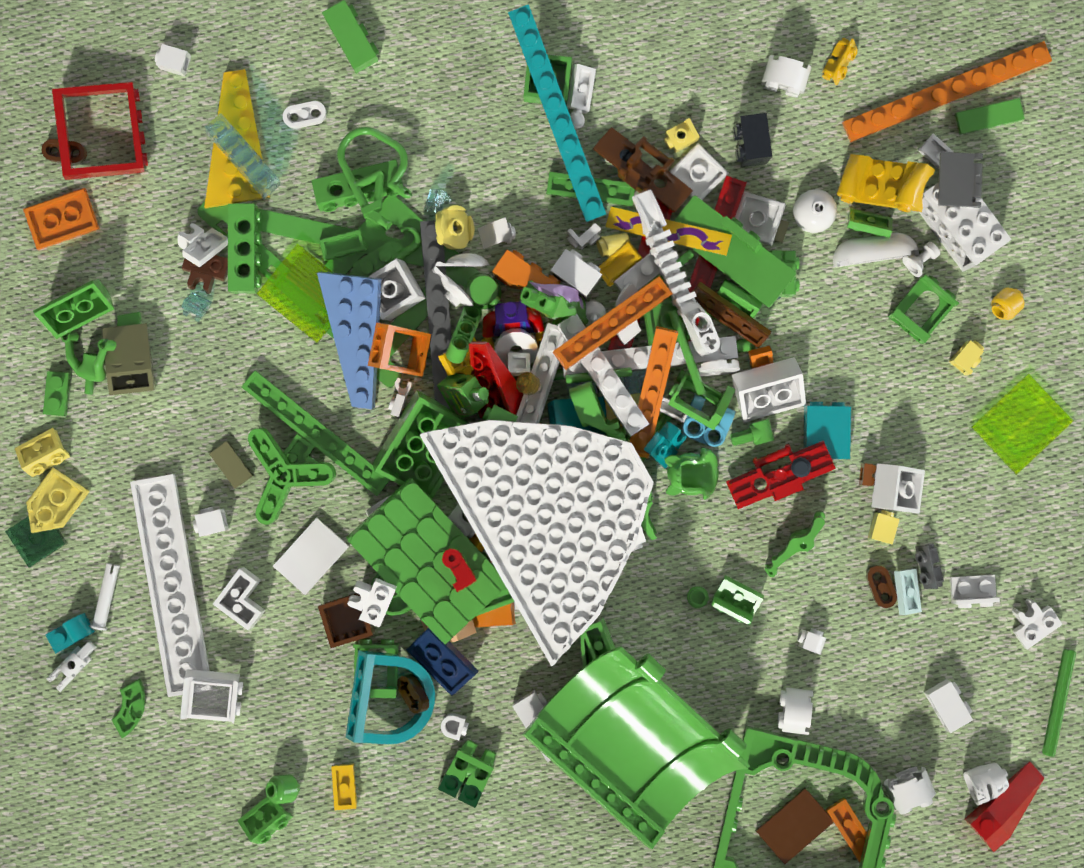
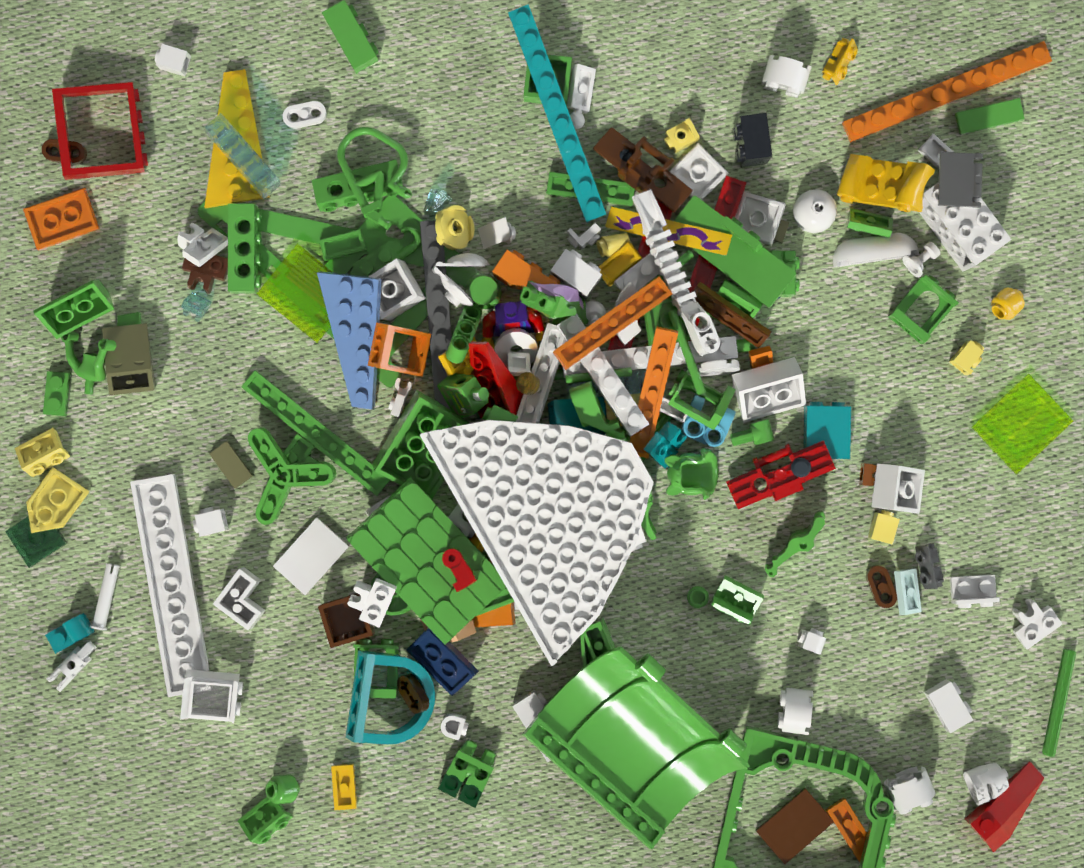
bright green tile [111,678,146,738] -> none

